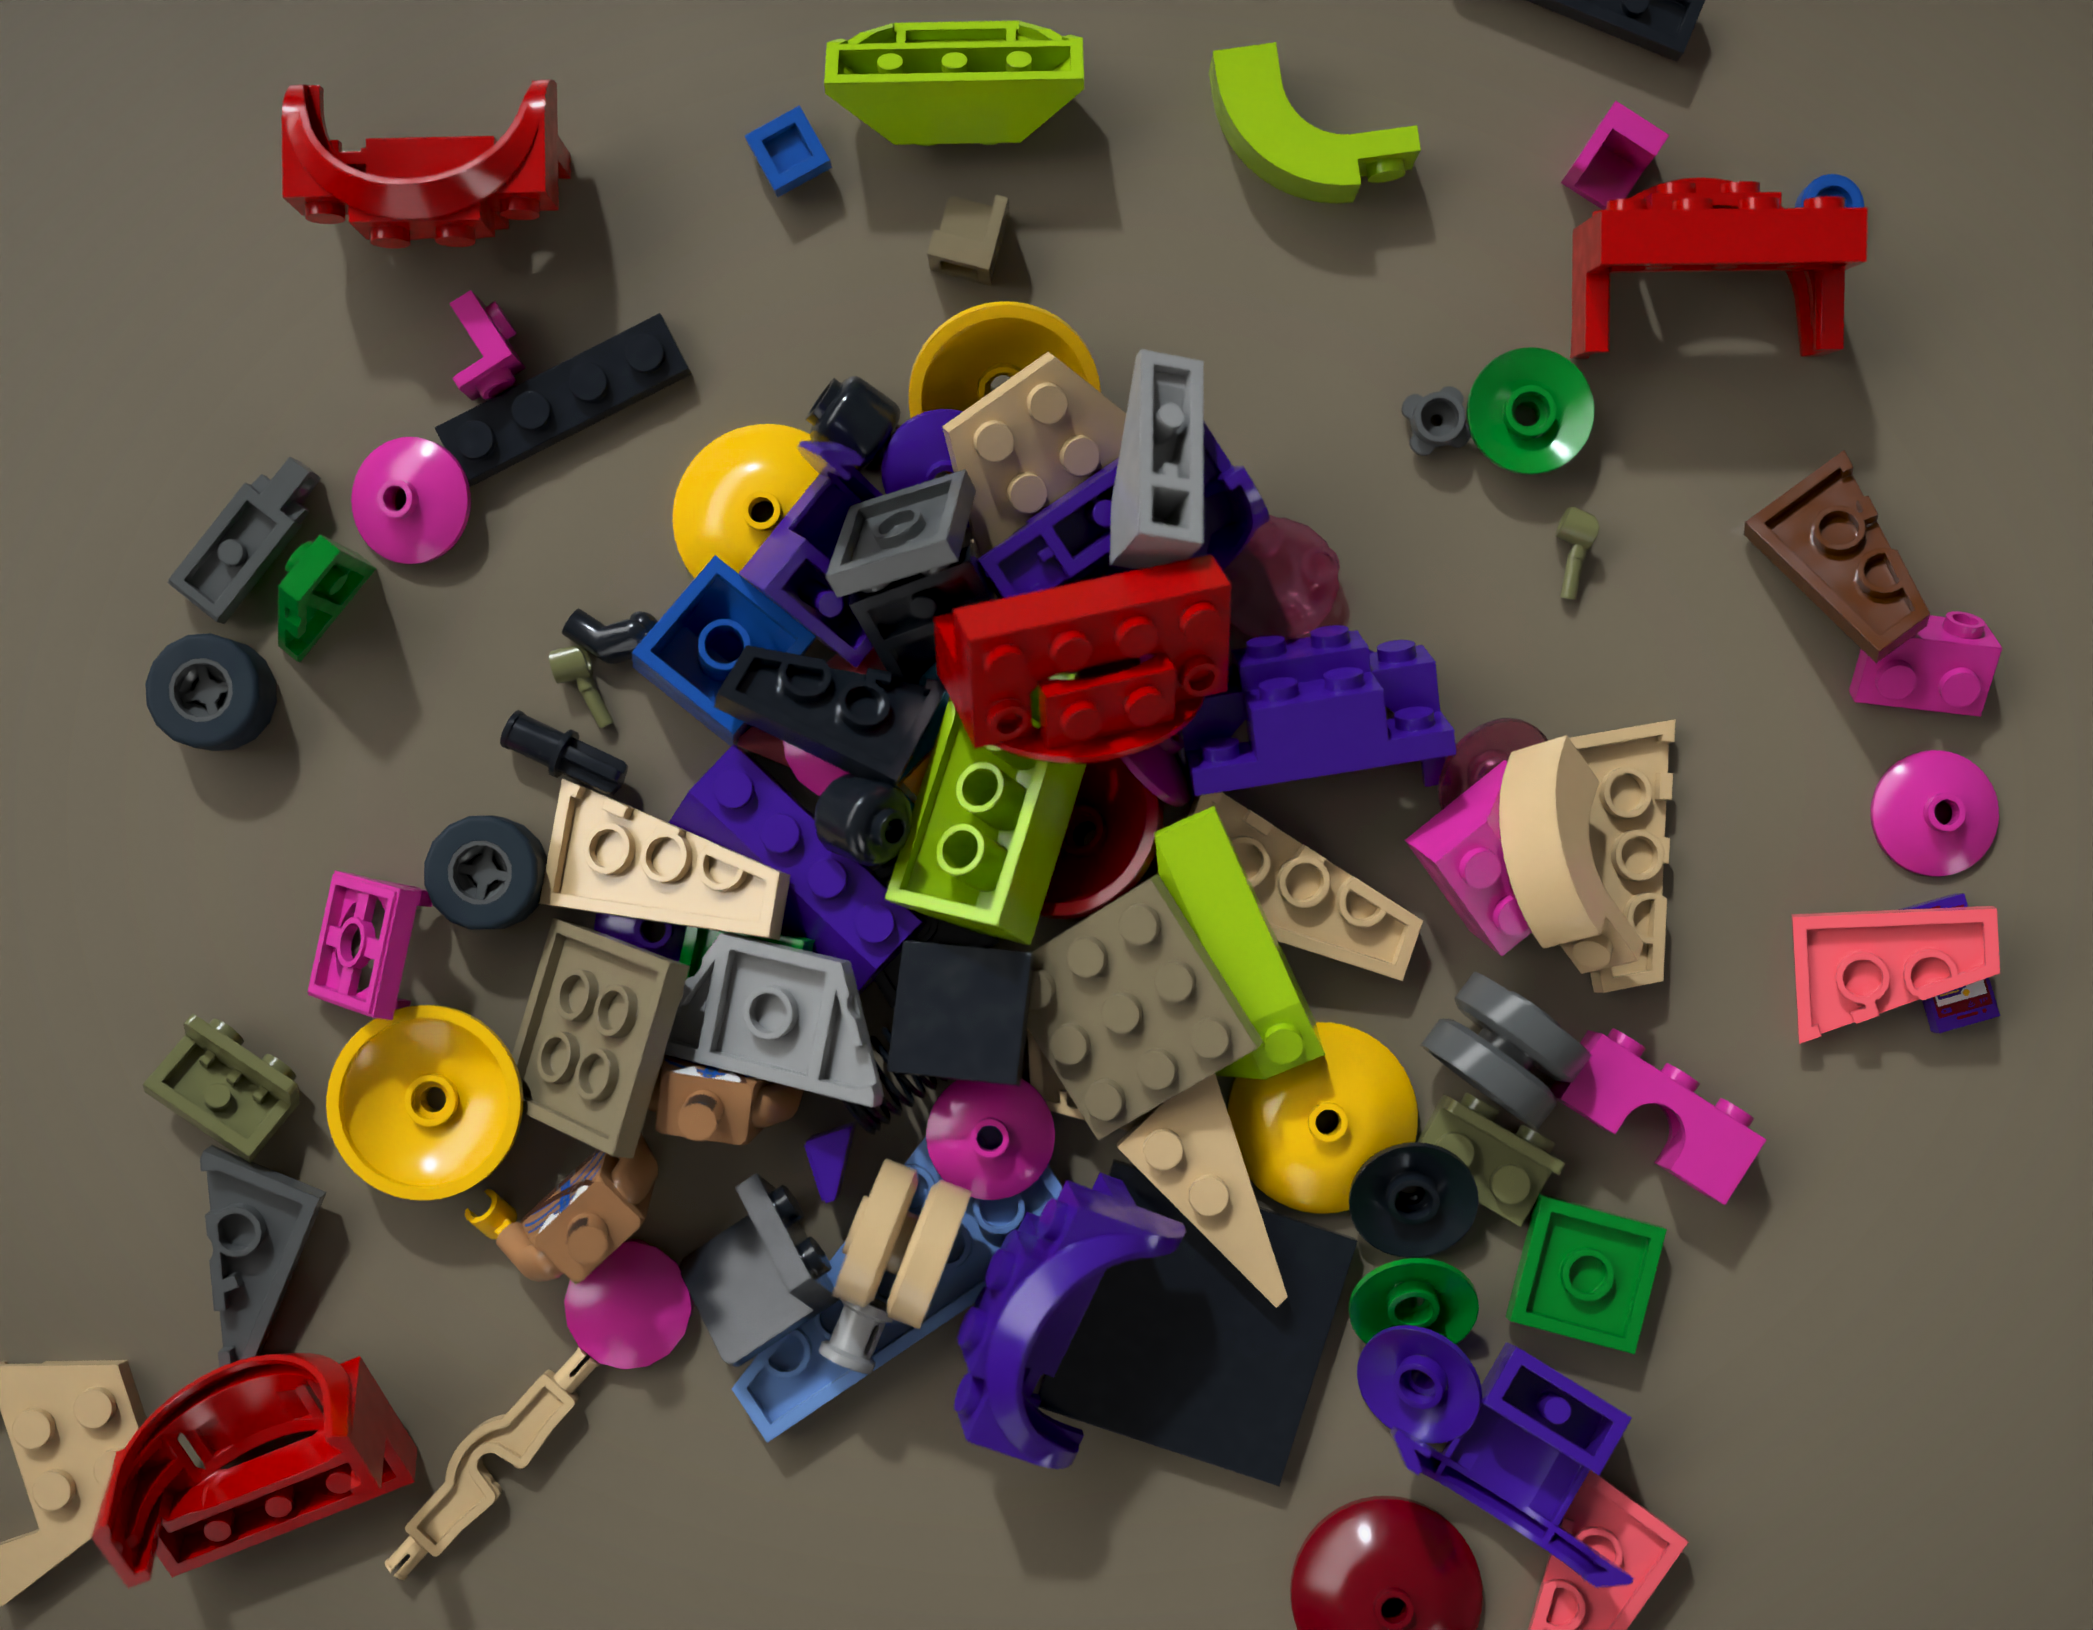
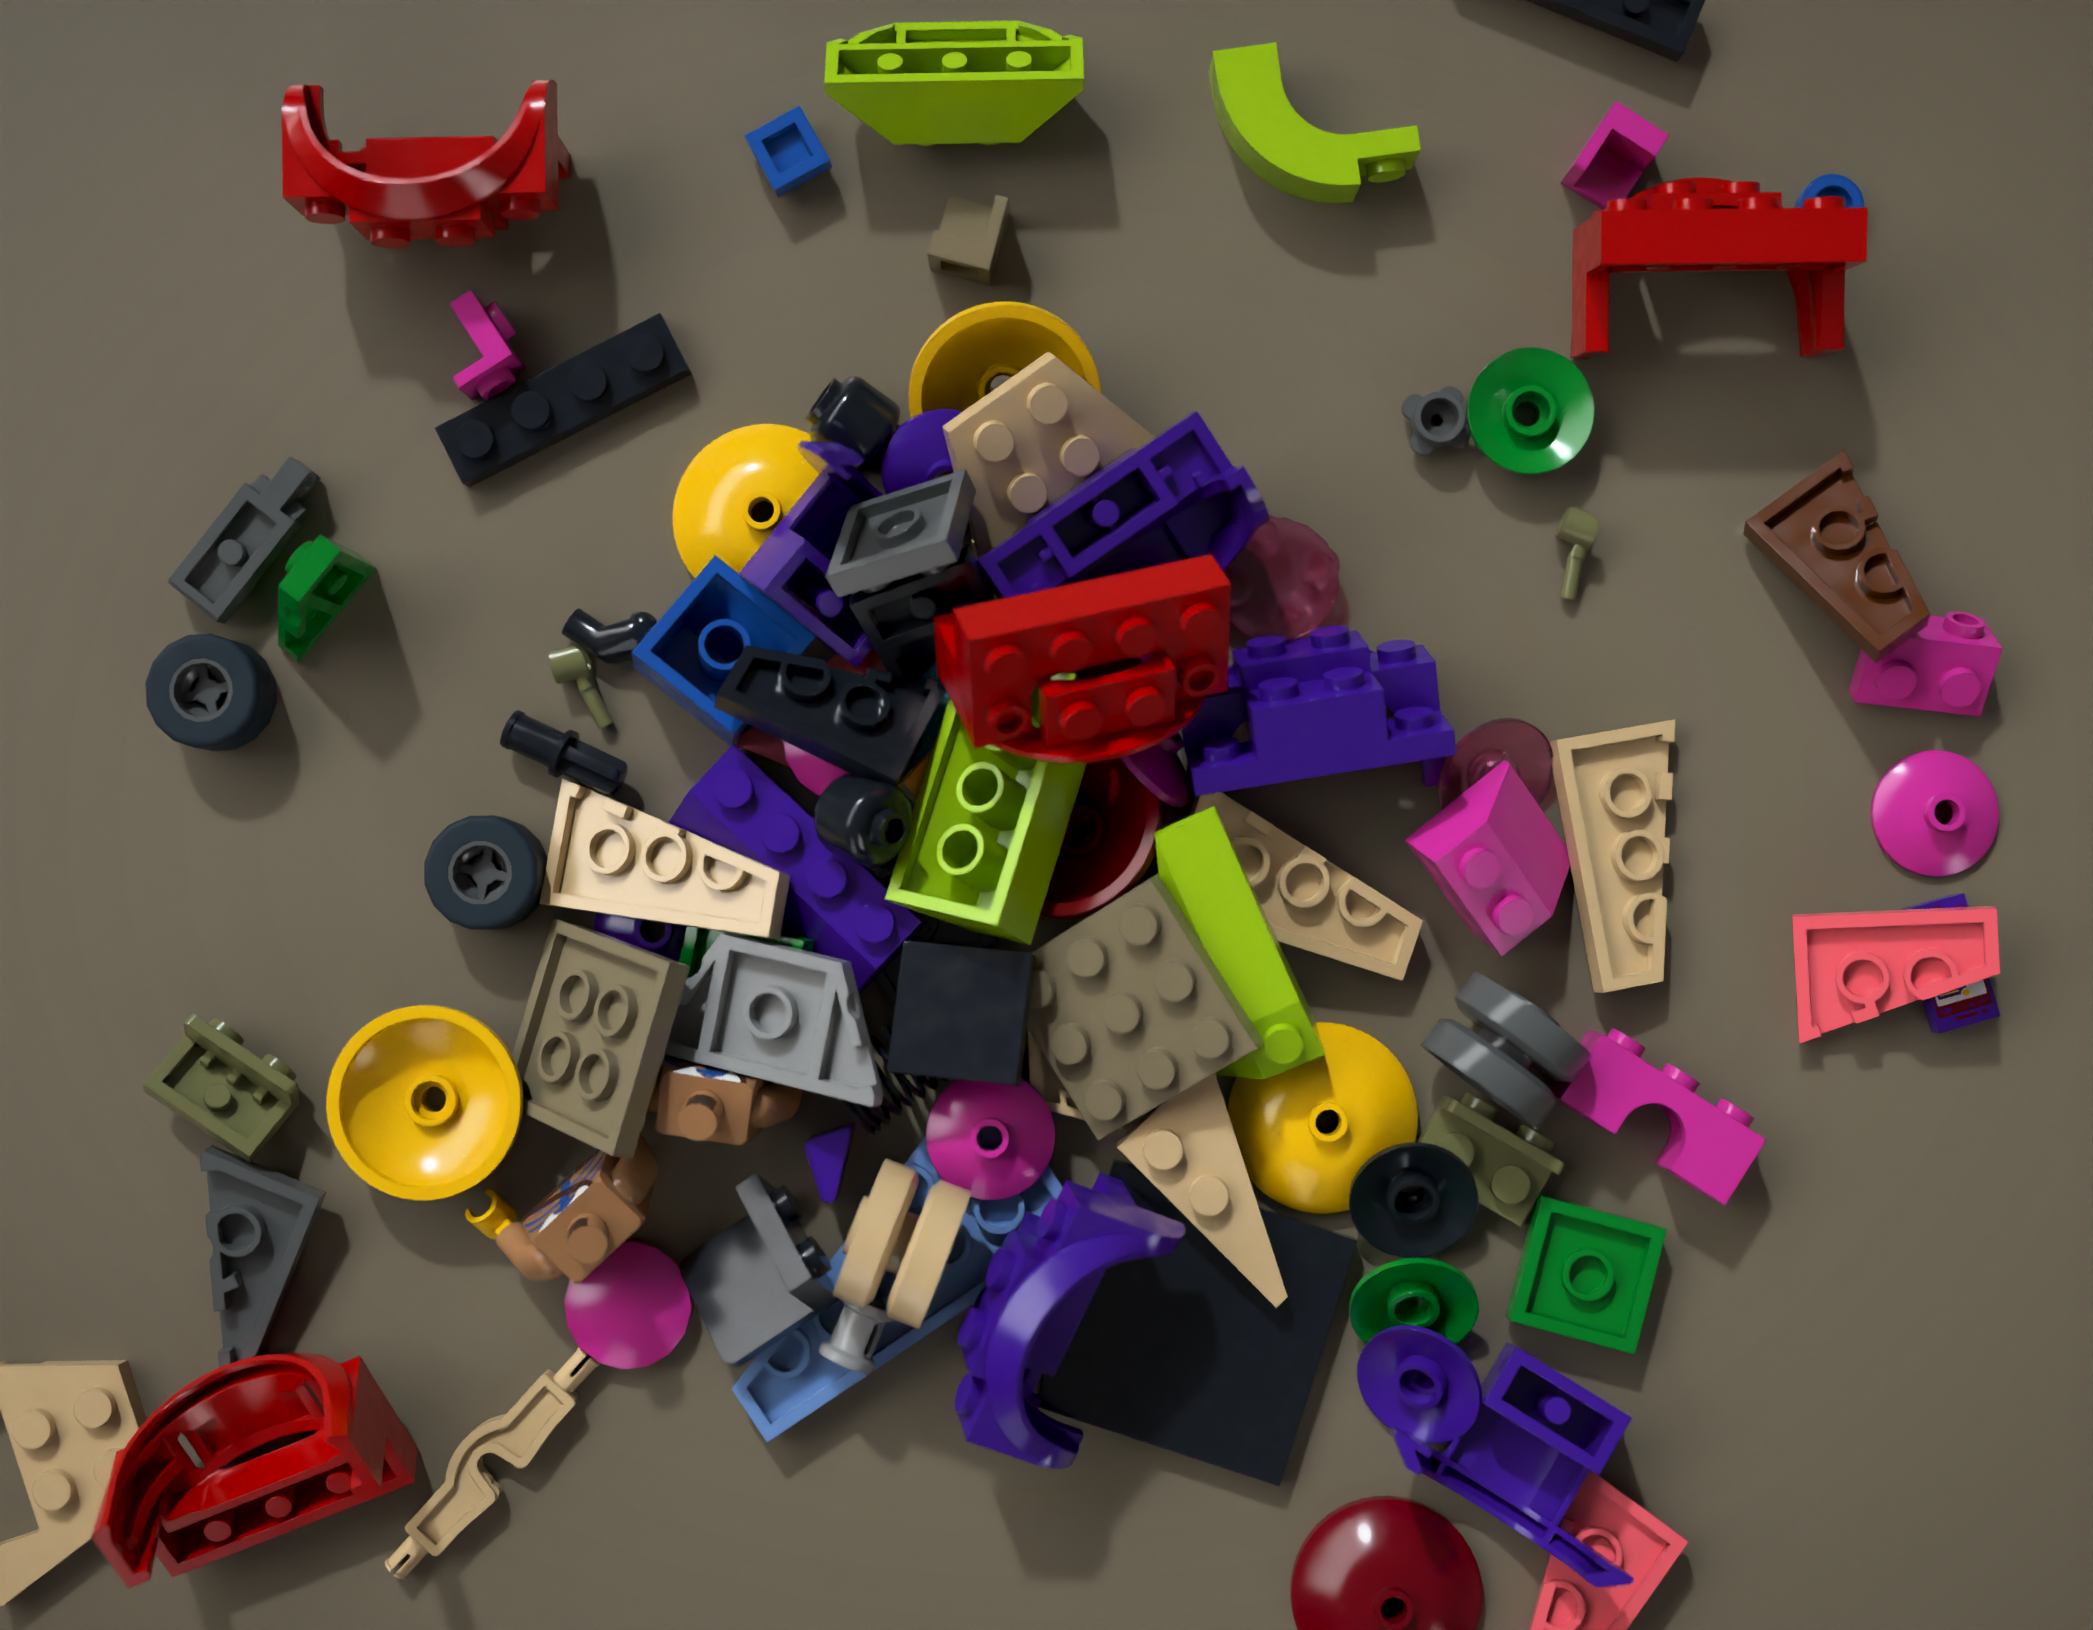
dark pink piece [307,871,432,1020] -> none
dark pink dish [351,437,471,564] -> none
light grey slope [1110,349,1203,570] -> none
tan arch [1499,735,1643,974] -> none

